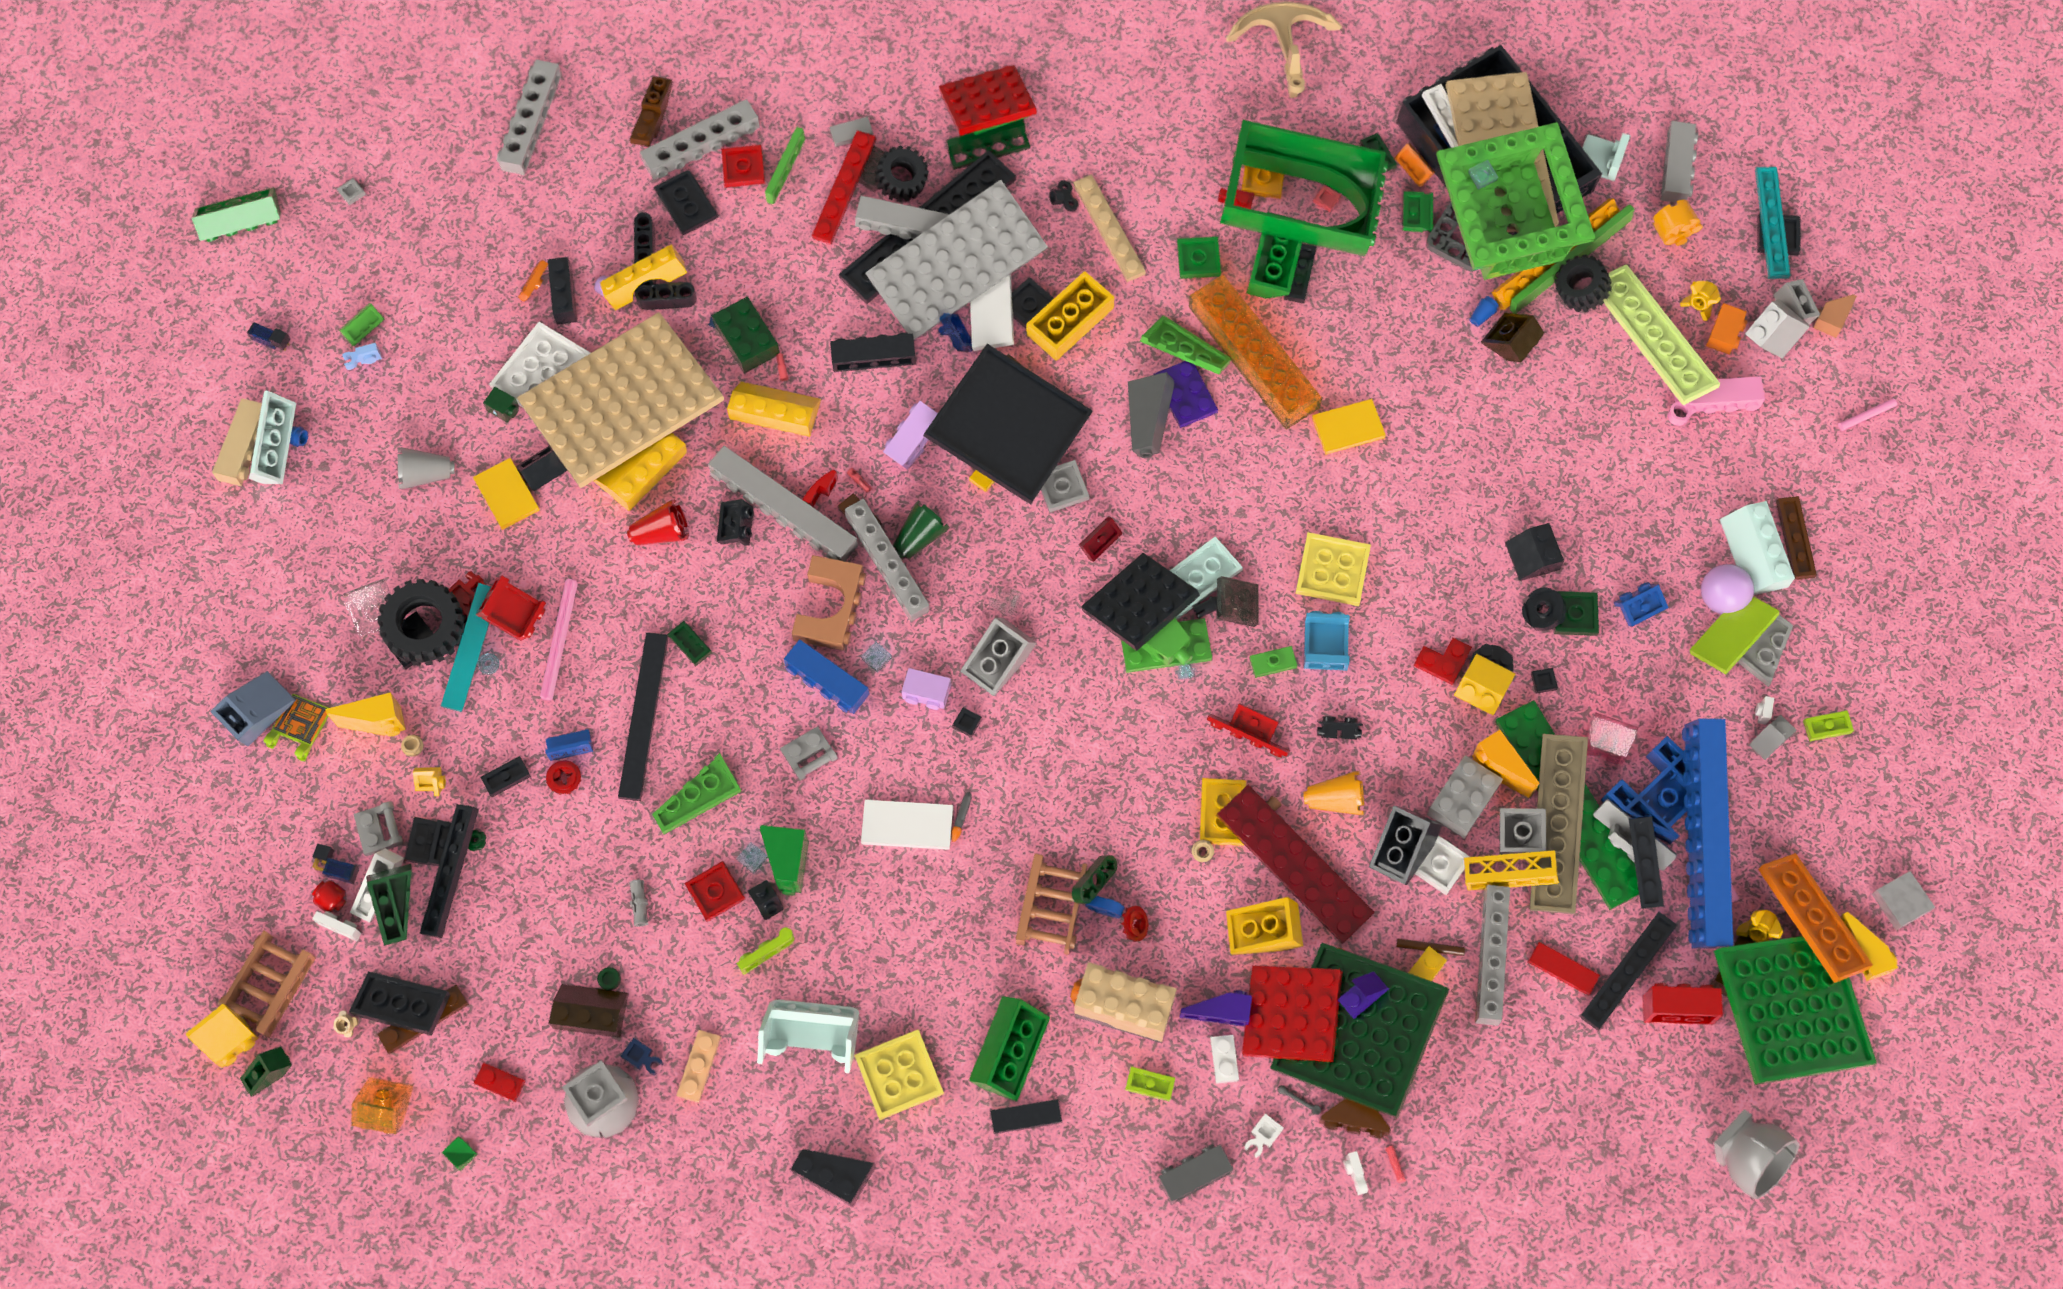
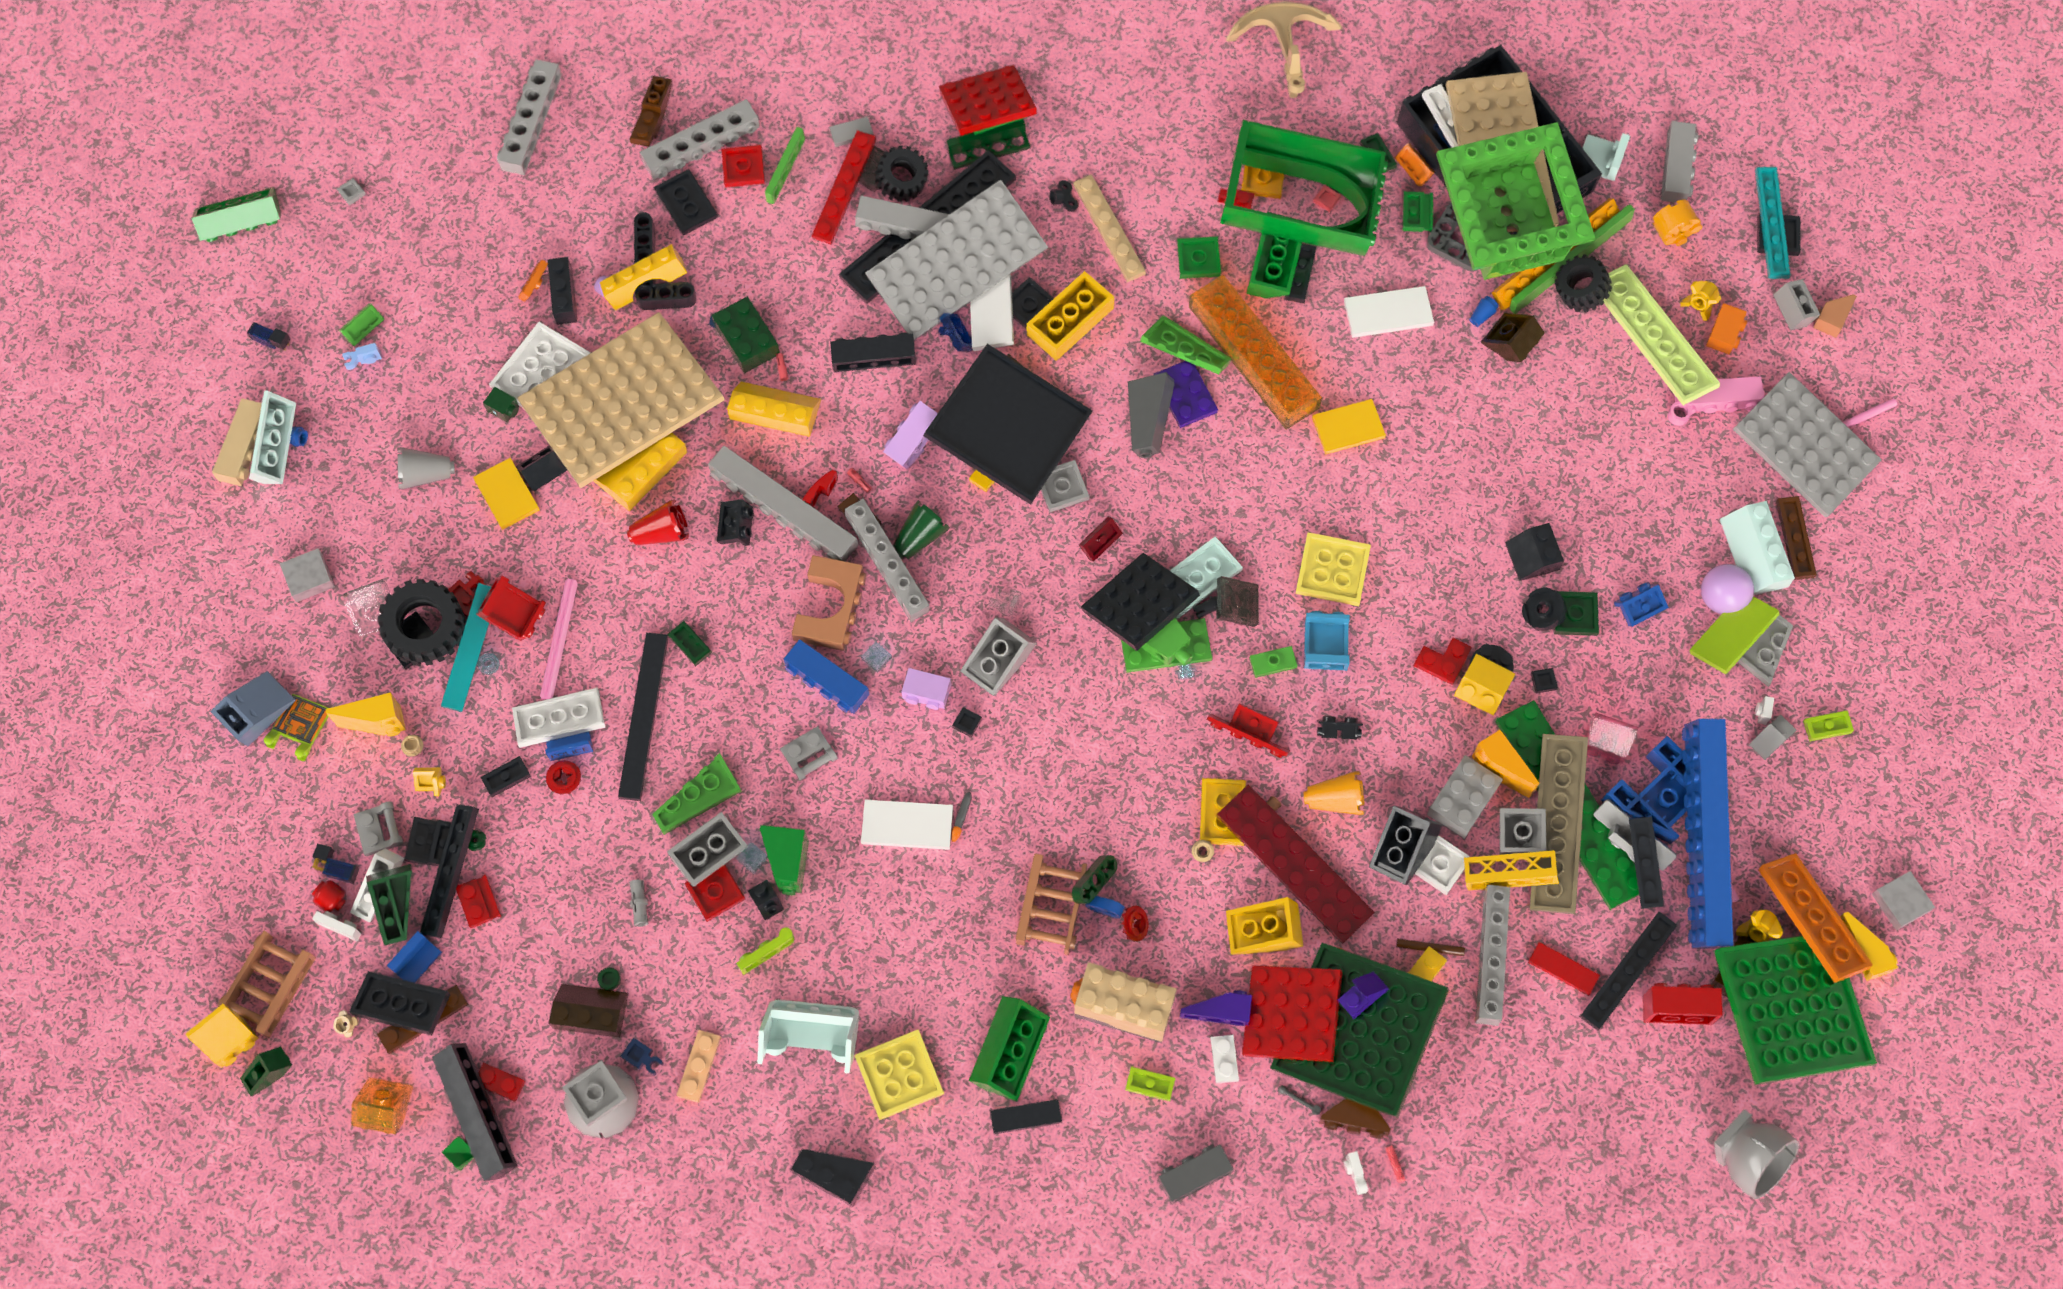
white plate [1244,1114,1284,1158] -> none
clear light blue plate [1468,160,1499,190] -> none
slope [1745,299,1810,358] -> none
none -> flat silver piece [280,548,335,603]
none -> blue panel [387,931,442,983]
none -> black brick [432,1043,518,1182]
none -> red plate [456,874,501,929]
none -> white tile [512,687,605,748]
none -> light grey slope [667,812,748,887]
none -> white tile [1344,286,1434,338]
none -> light grey plate [1733,372,1882,517]

